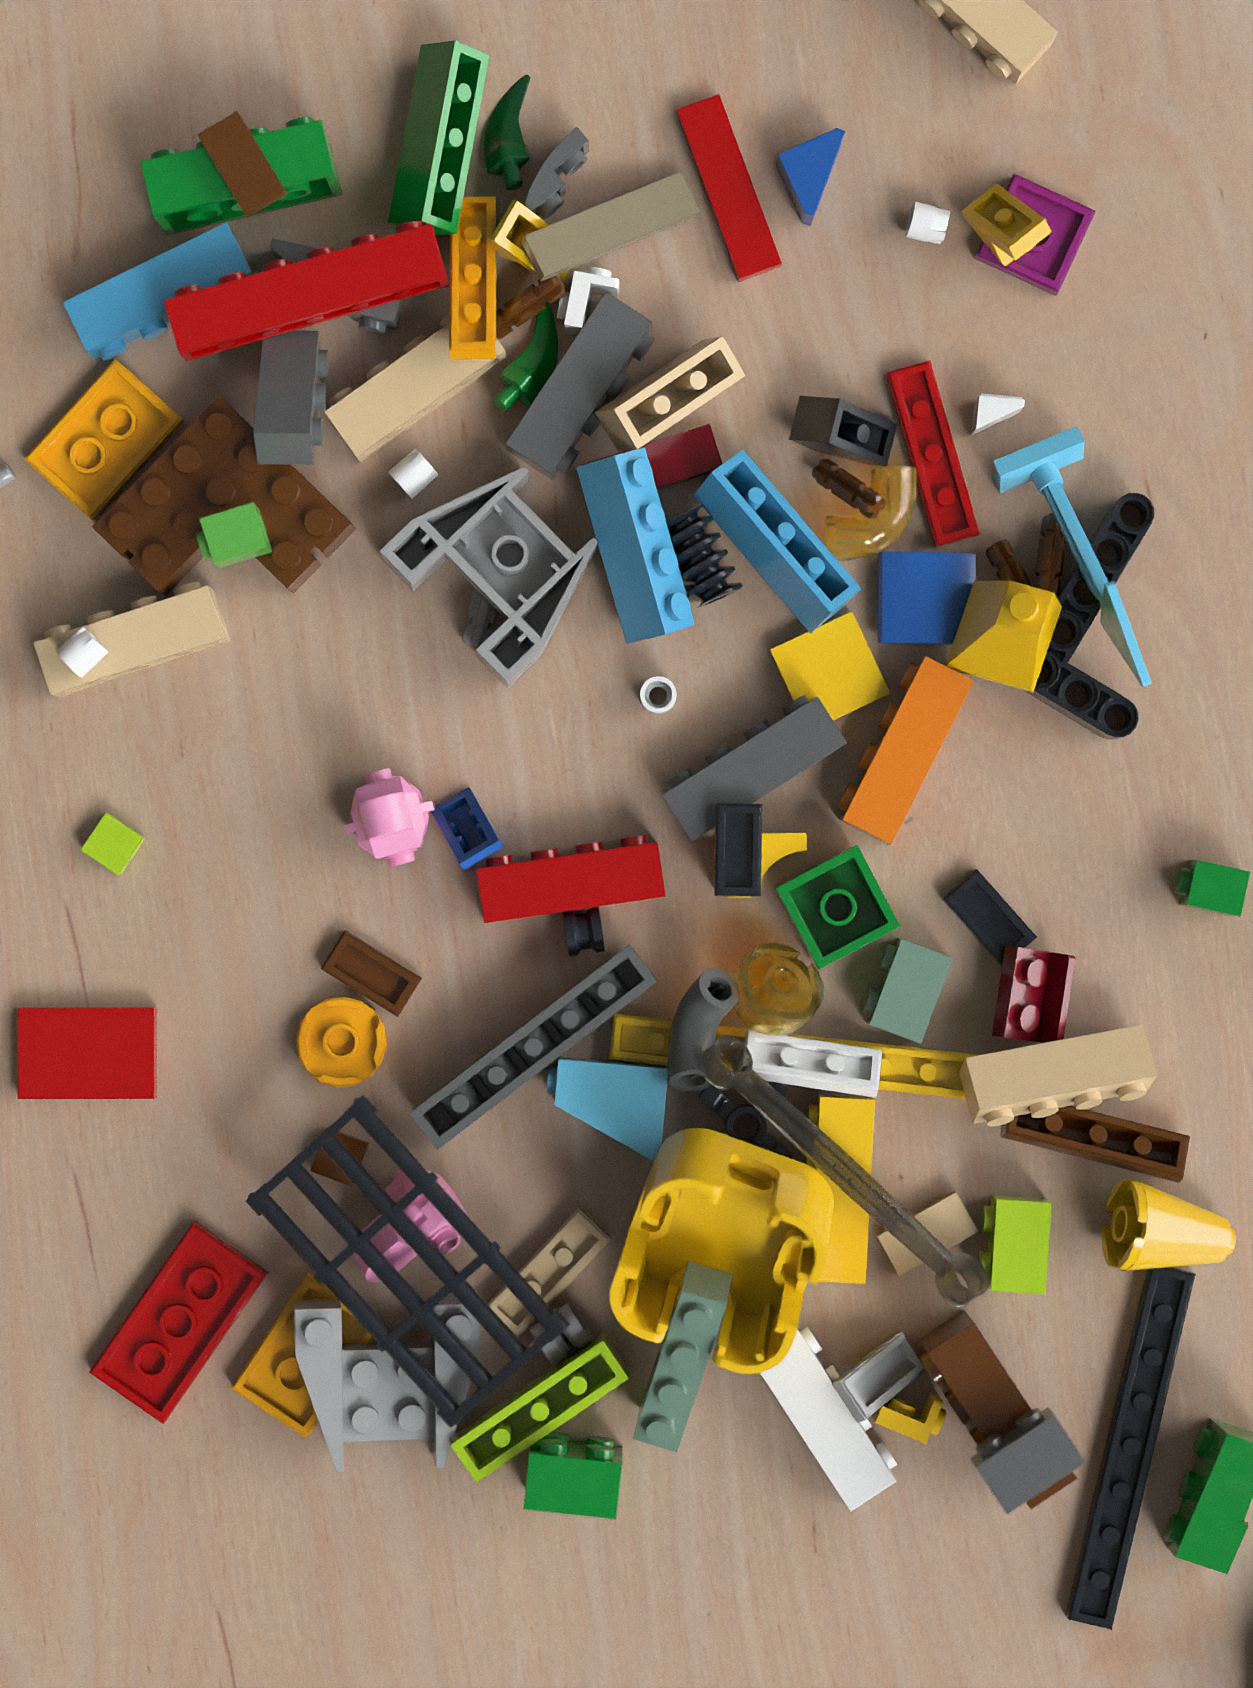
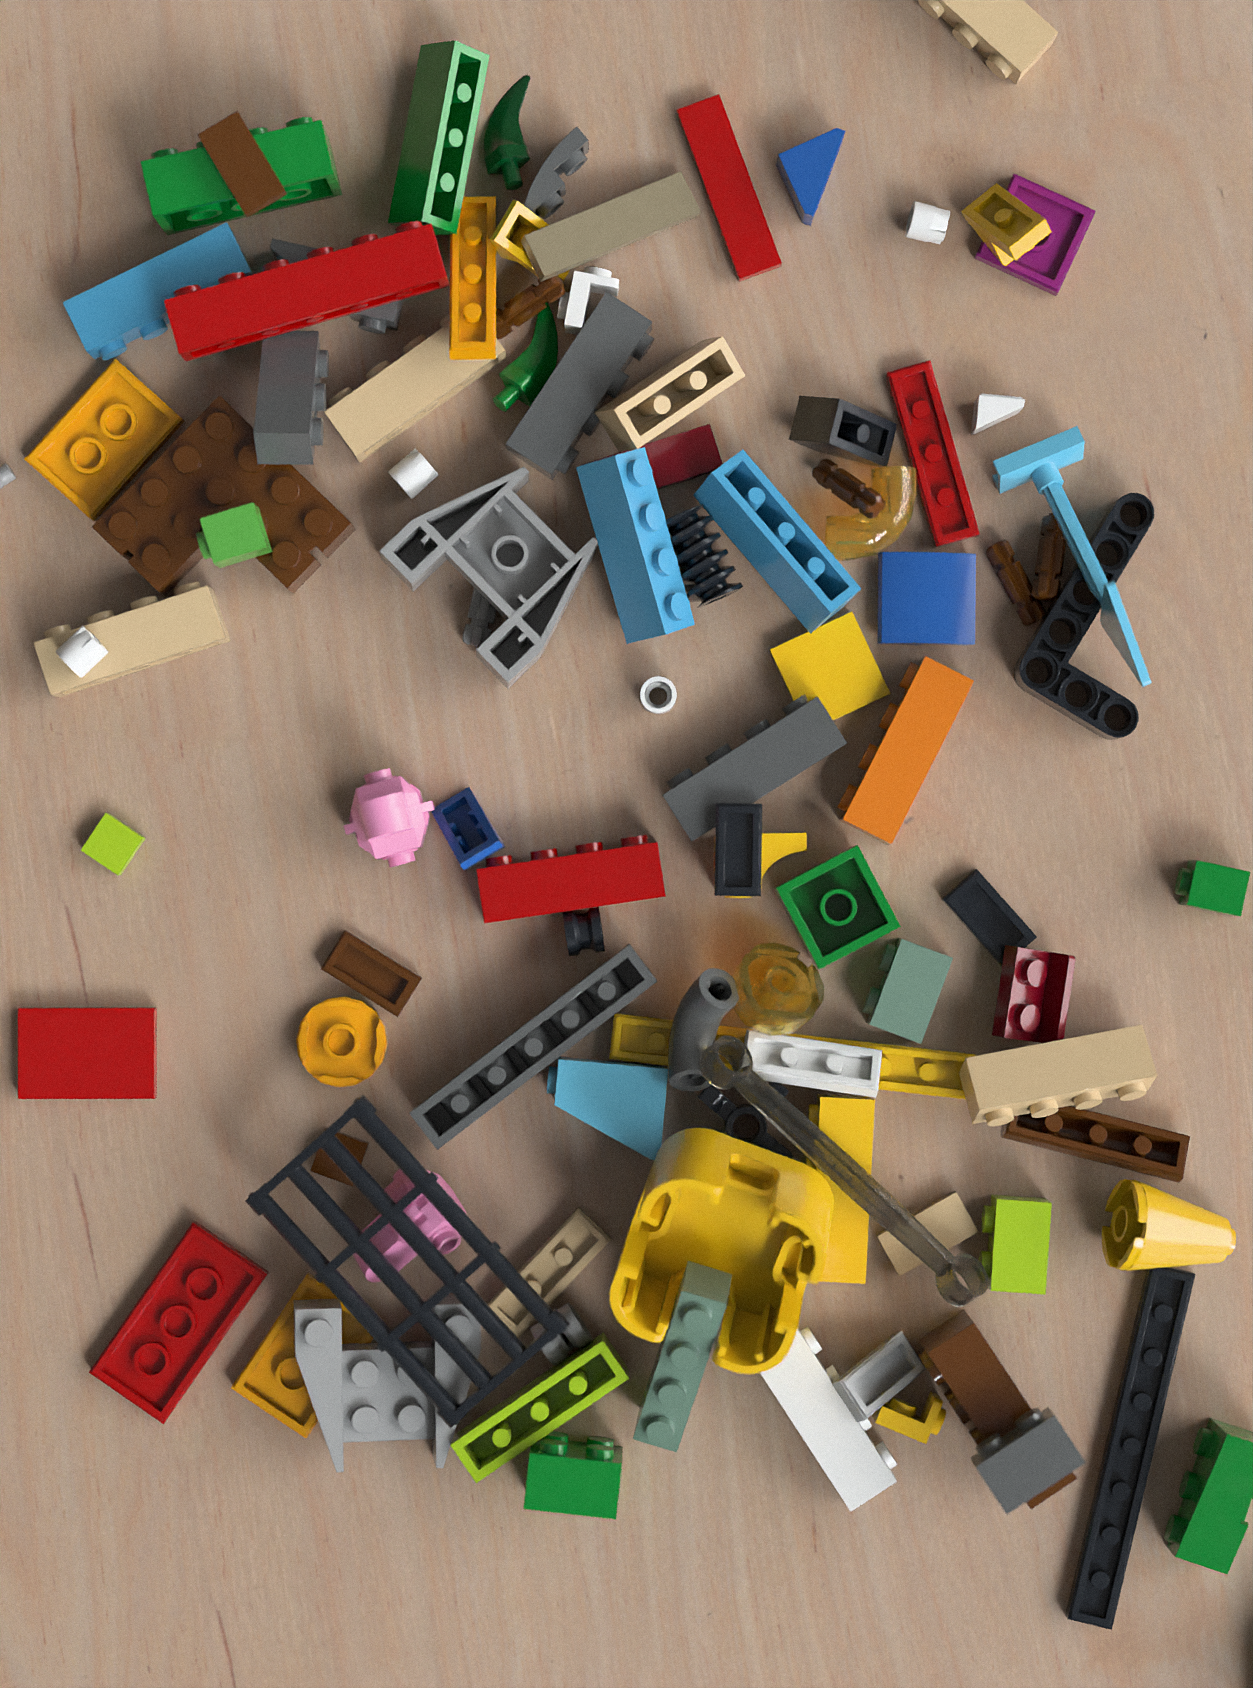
yellow slope [946,581,1062,693] -> none

